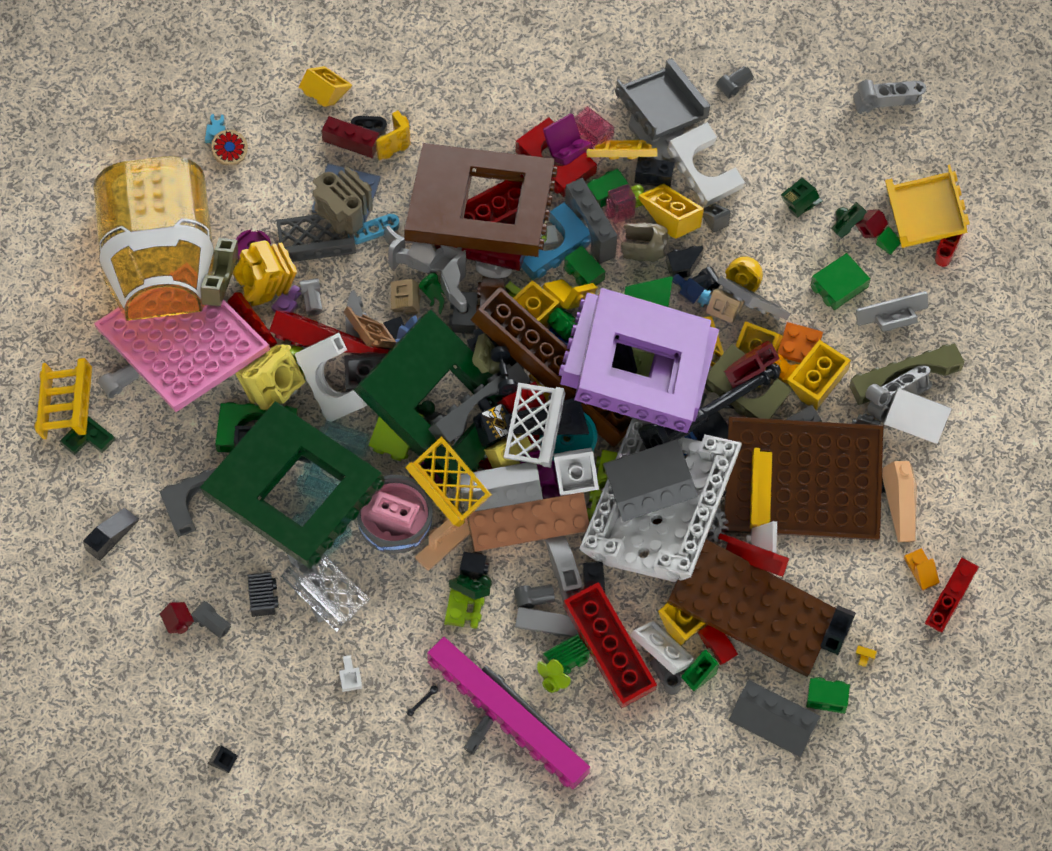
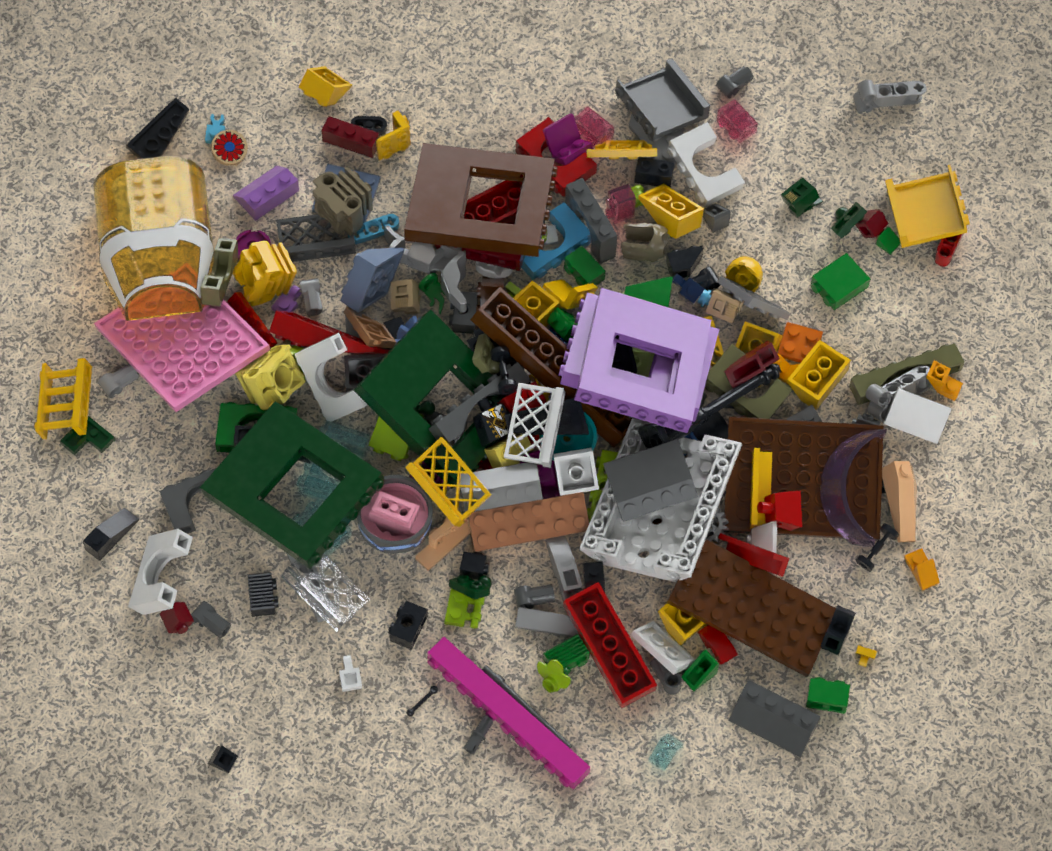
green brick [587,168,629,208] -> none
light grey bracket [856,291,928,332] -> none
red slope [924,557,979,633] -> none
none -> black wing [126,97,189,170]
none -> white arch [128,529,193,615]
none -> medium lavender slope [233,165,299,221]
none -> sand blue slope [340,247,405,312]
none -> black brick [388,601,428,650]
none -> clear light blue bracket [649,734,684,771]
none -> clear pink brick [717,99,758,143]
none -> red torso [757,491,802,531]
none -> clear purple windscreen [820,429,887,547]
none -> black wheel [855,523,899,572]
none -> light orange slope [926,360,963,401]

